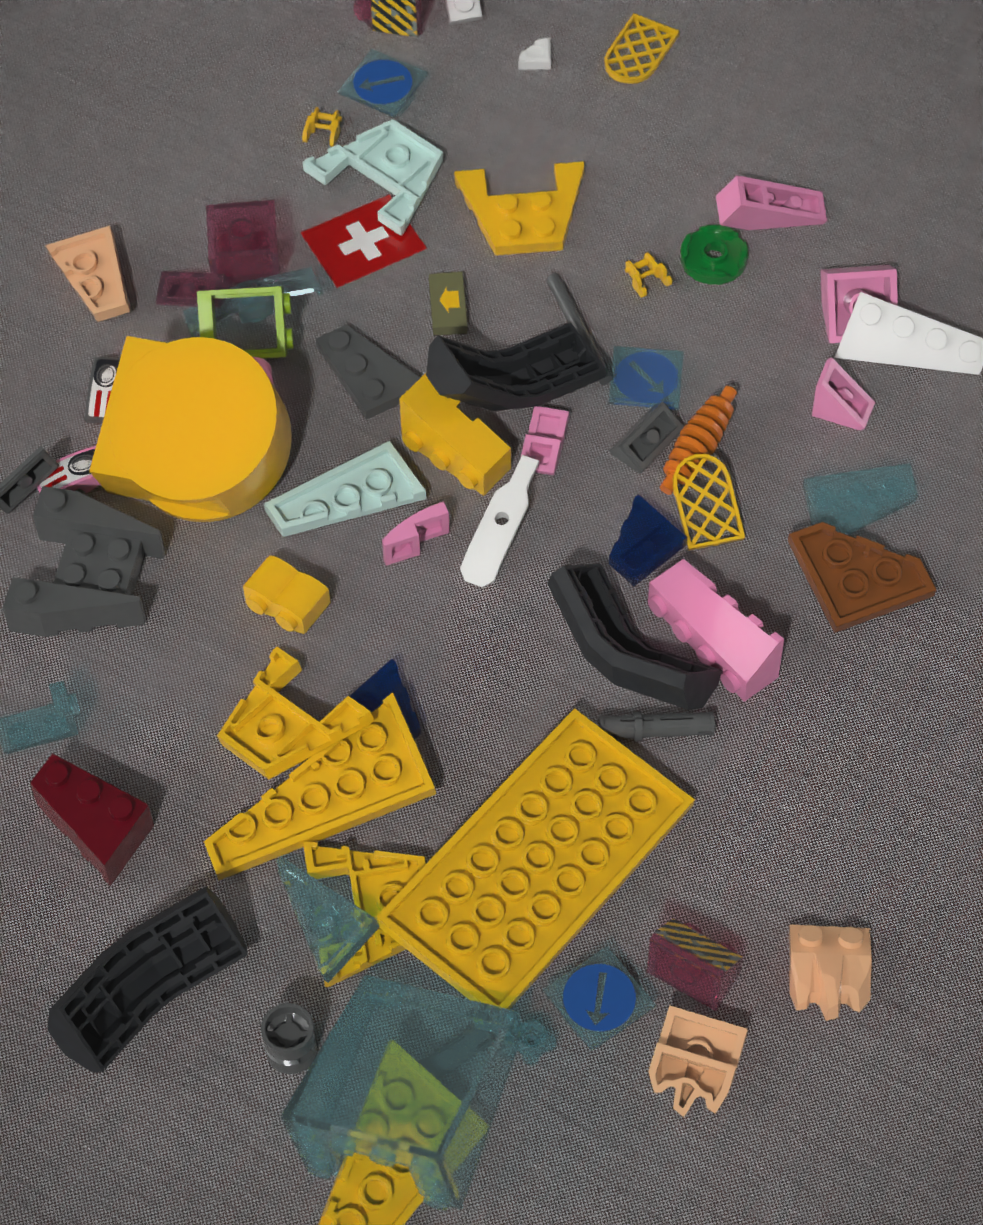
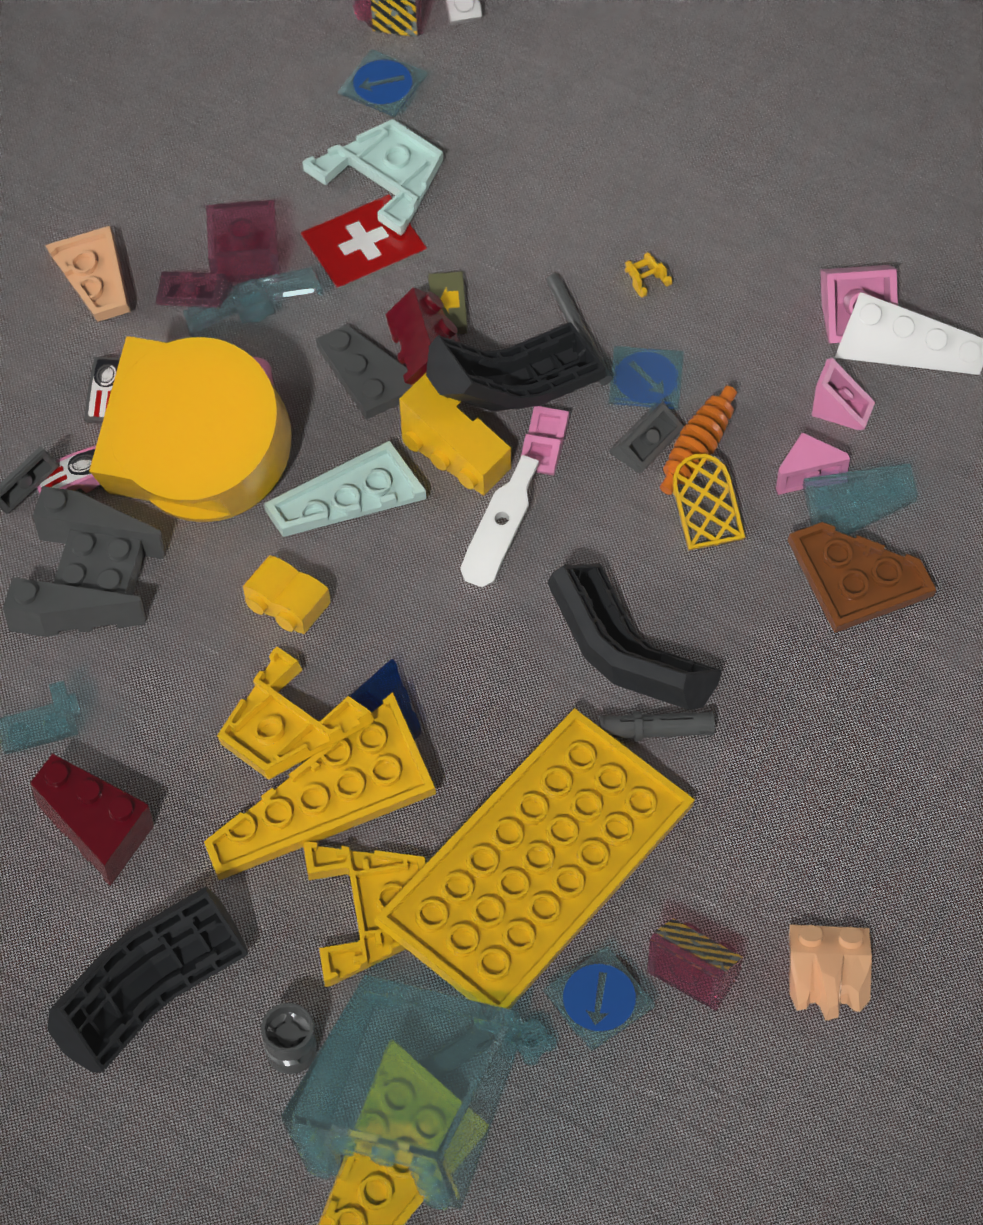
lime window [197,286,294,358] -> none
clear light blue wing [276,857,380,983] -> none
yellow piece [302,107,342,147] -> none
bright pink slope [382,501,450,566] -> none
yellow wing [454,161,584,256] -> none
white tile [518,37,551,70] -> none
yellow window [604,13,679,84] -> none
clear blue wing [609,494,687,587] -> none
bright pink wedge [648,559,784,702] -> none
light nougat plate [648,1005,748,1117] -> none
green tile [680,225,748,285] -> none
bright pink slope [716,175,827,230] -> none
none -> dark red wedge [385,287,461,398]
none -> bright pink slope [776,433,850,495]

